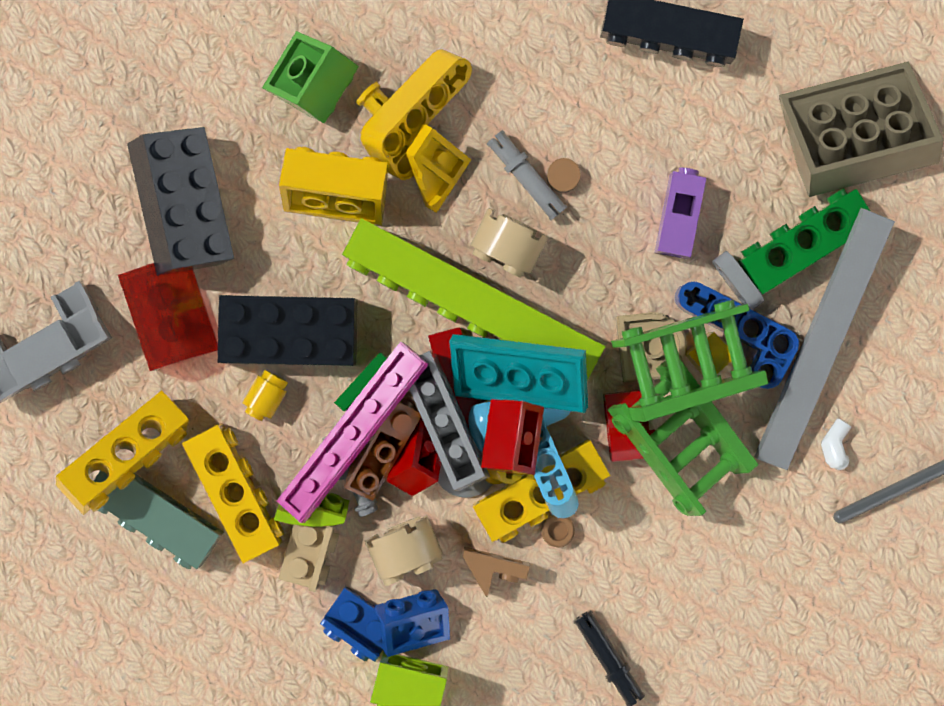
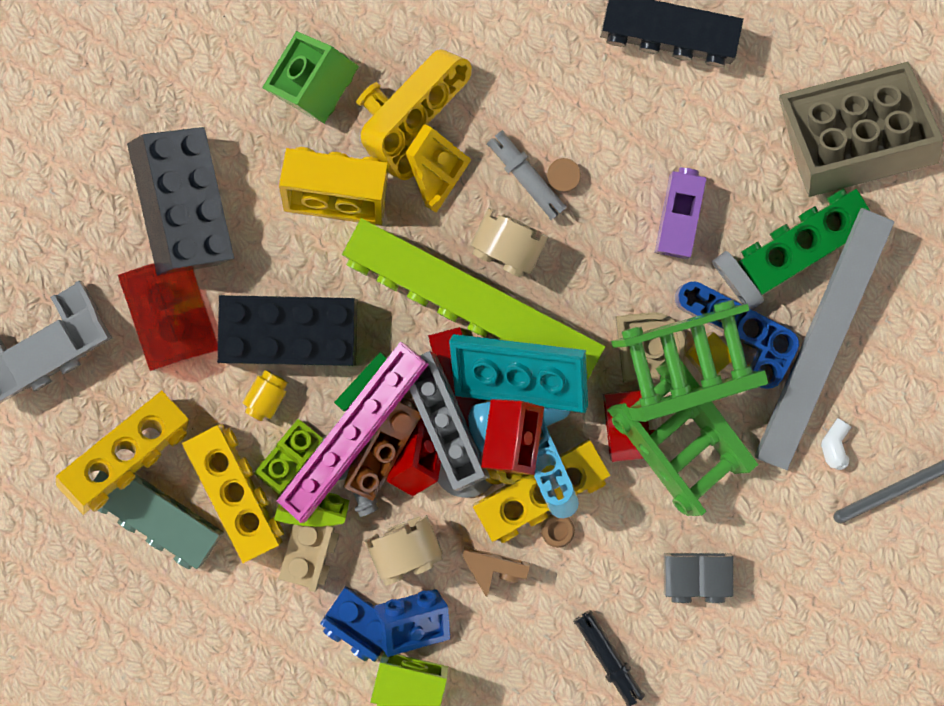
none -> lime slope [254,419,323,495]
none -> dark grey brick [664,553,733,603]

